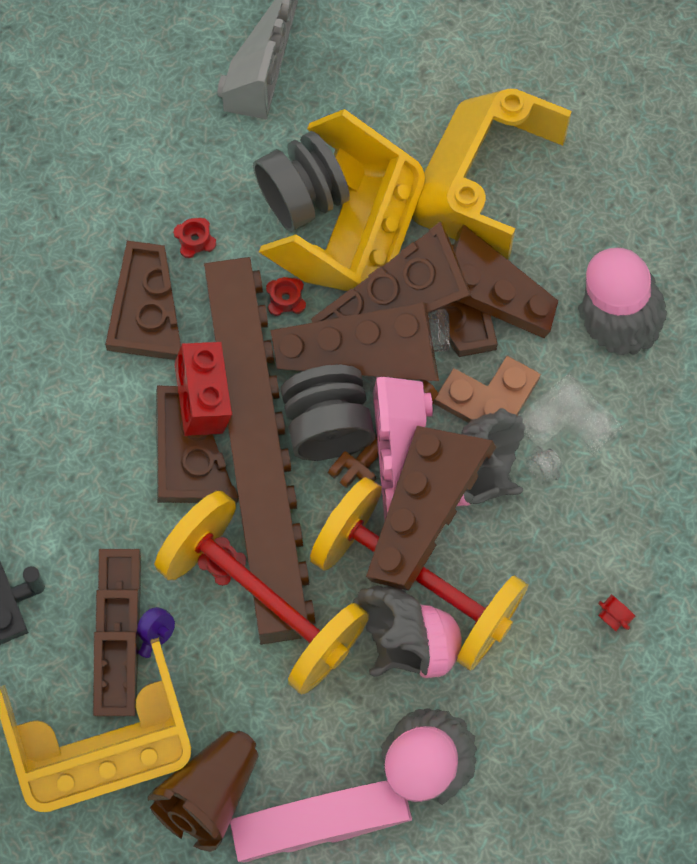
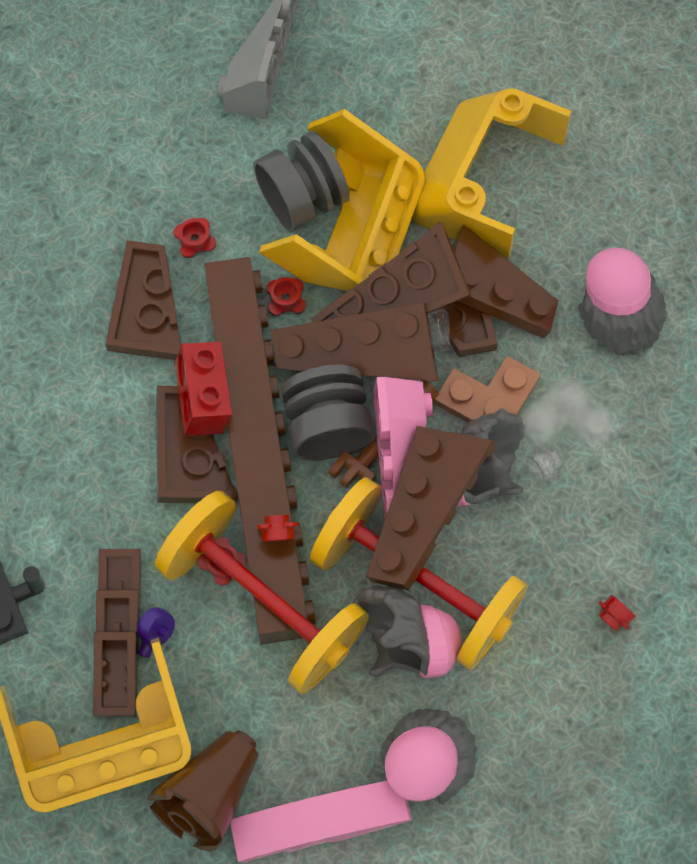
none -> red plate [257,515,298,542]

